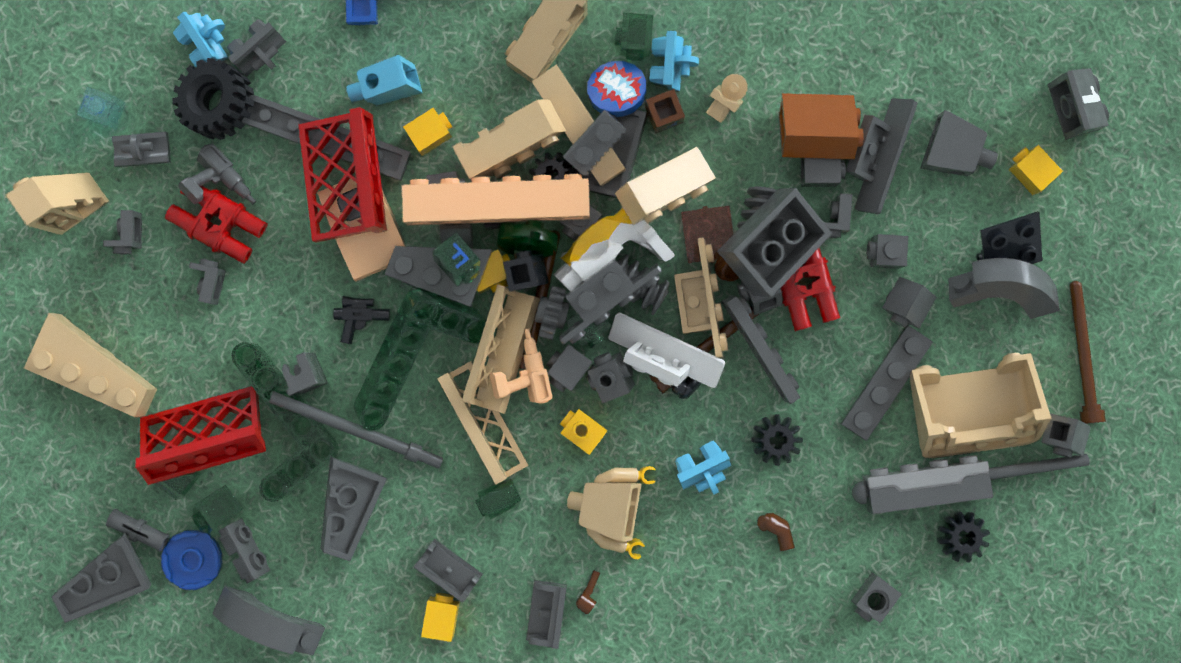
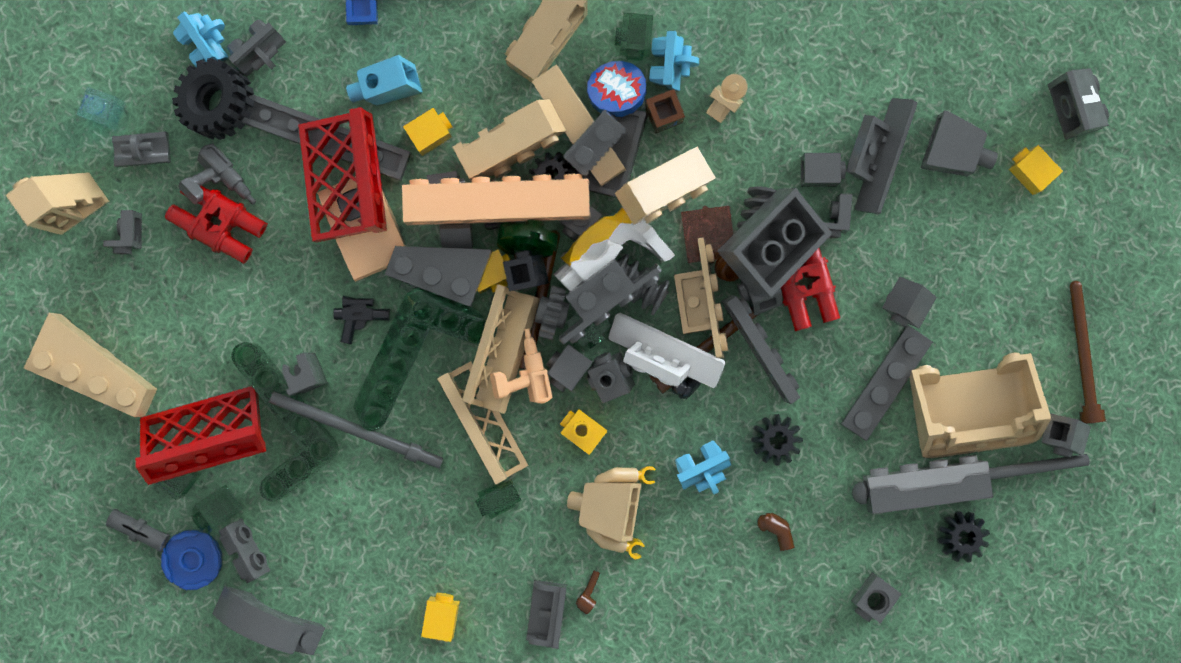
dark grey wing [51,533,151,623] -> none
dark grey bracket [189,259,226,305] -> none
dark grey wing [320,456,387,561] -> none
dark grey hinge [414,539,483,603] -> none
clear green brick [432,233,481,287] -> none
dark orange brick [779,93,864,159] -> none
dark grey brick [866,234,908,269] -> none
dark grey arch [948,258,1060,319] -> none
black hinge [976,211,1043,264] -> none

